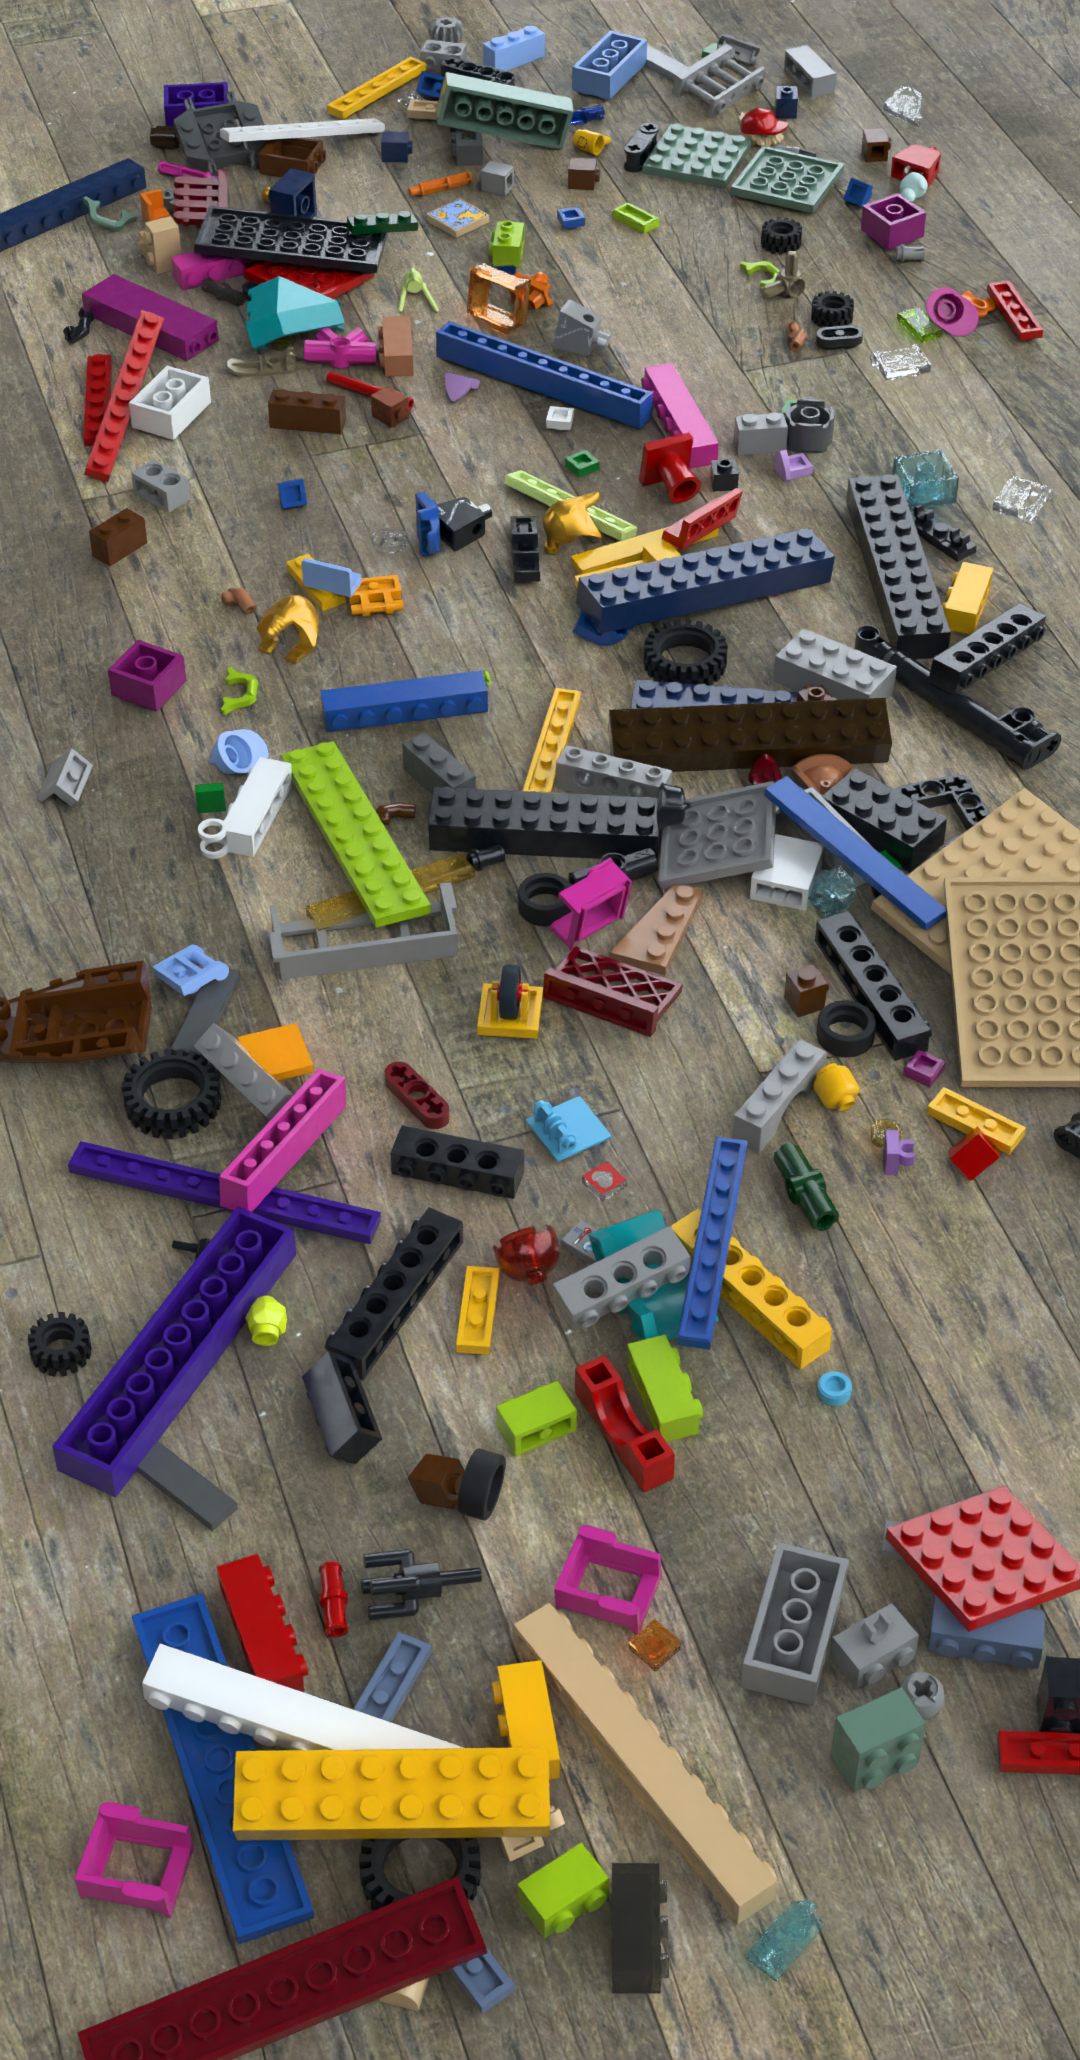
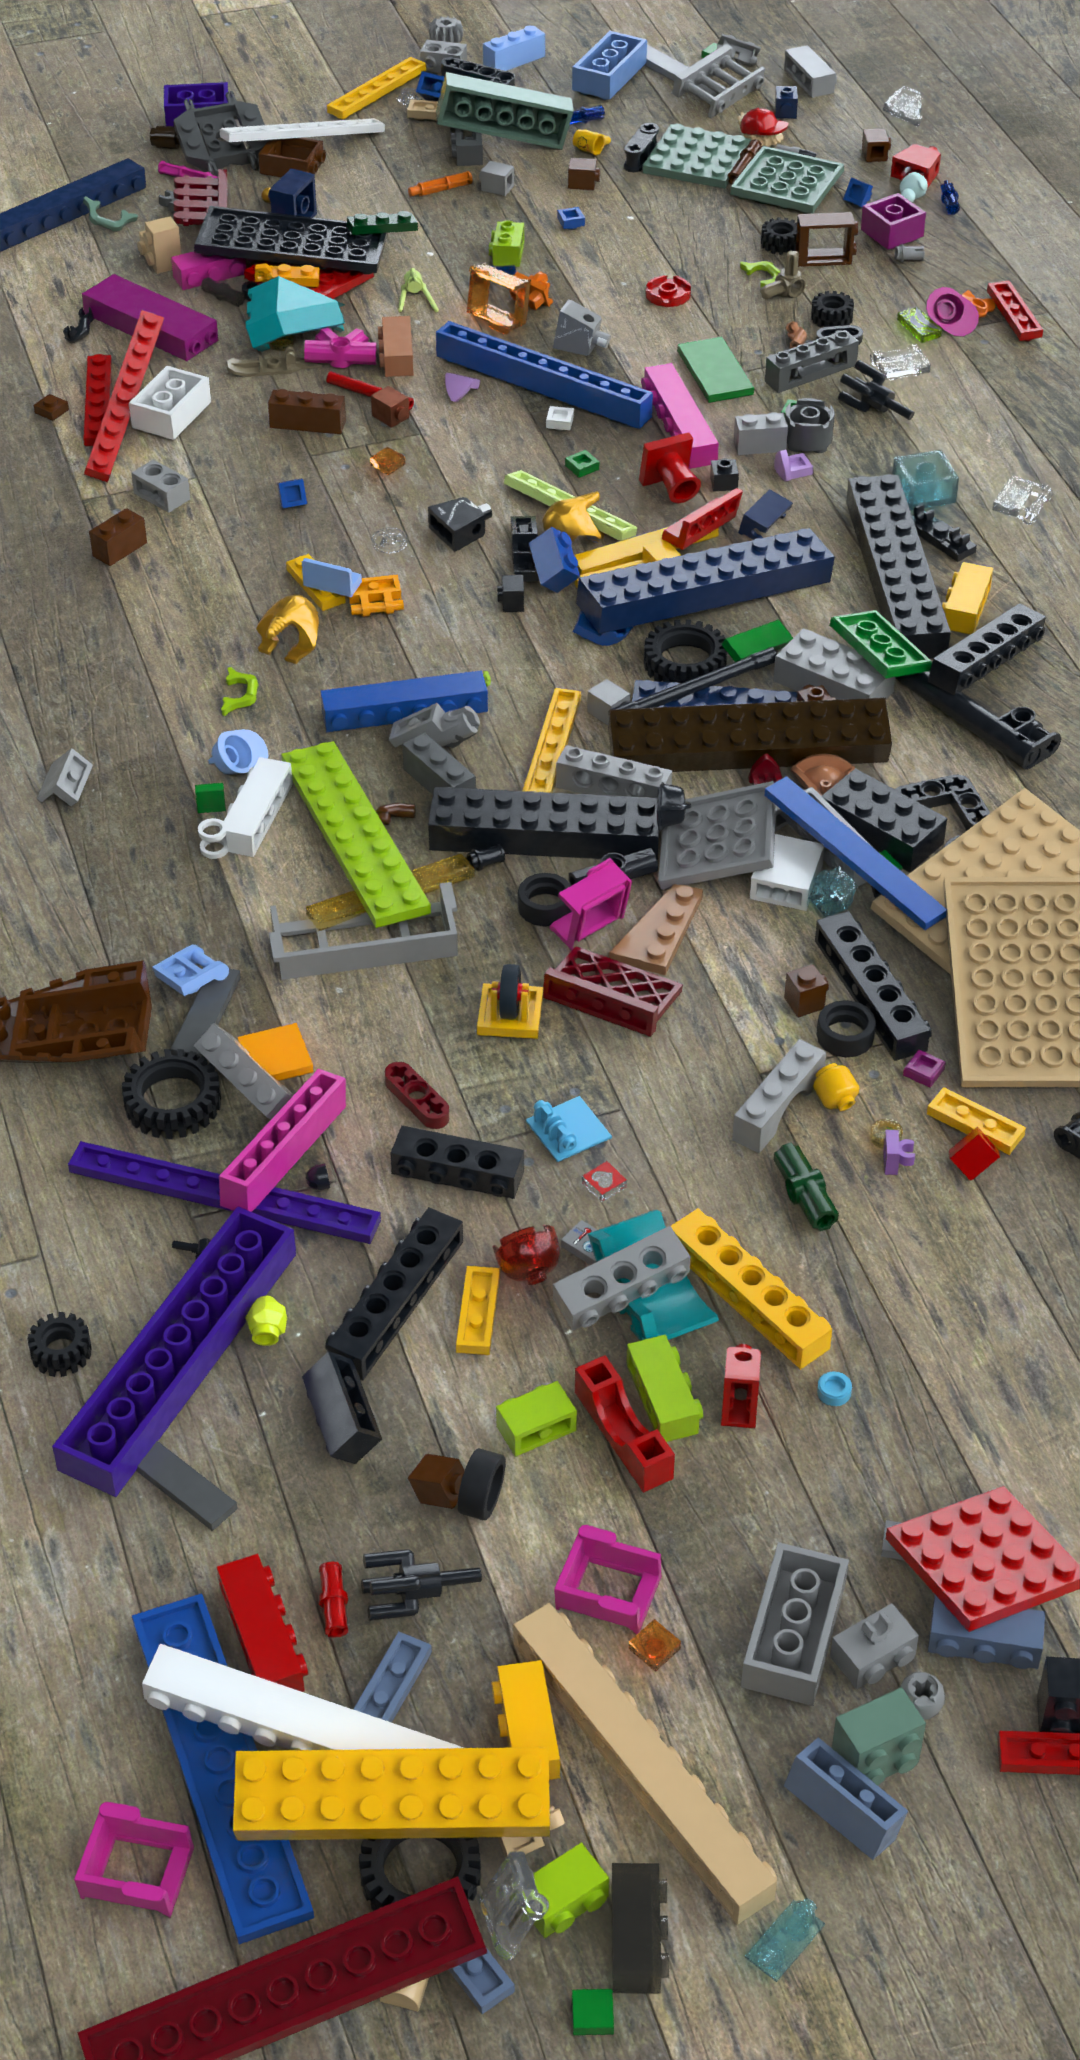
magenta brick [108,640,186,712] -> none
orange panel [140,189,170,222] -> none
nougat arm [221,588,257,614] -> none
dark blue brick [381,131,413,163] -> none
blue slope [415,491,440,557] -> none
tile [426,198,489,238] -> none
lime tile [612,202,660,234] -> none
blue tile [677,1136,748,1350] -> none
none -> reddish brown plate [34,394,69,421]
none -> light orange hinge [255,263,319,287]
none -> black hinge [306,1163,330,1190]
none -> clear orange plate [370,447,406,475]
none -> light grey plate [389,703,480,748]
none -> clear plate [478,1851,549,1960]
none -> black plate [497,575,524,612]
none -> blue brick [529,527,580,593]
none -> green tile [572,1989,614,2035]
none -> light grey brick [587,679,630,725]
none -> black piece [608,647,777,715]
none -> red tile [645,275,691,307]
none -> tile [677,336,754,403]
none -> red torso [721,1344,761,1428]
none -> green tile [722,619,793,662]
none -> reddish brown pin [727,139,762,185]
none -> dark blue hinge [738,489,793,540]
none -> dark grey brick [765,330,859,393]
none -> sand blue brick [784,1737,908,1860]
none -> reddish brown window [795,212,858,267]
none -> green tile [829,610,932,678]
none -> black plant [838,360,915,420]
none -> clear blue axle [940,180,960,215]

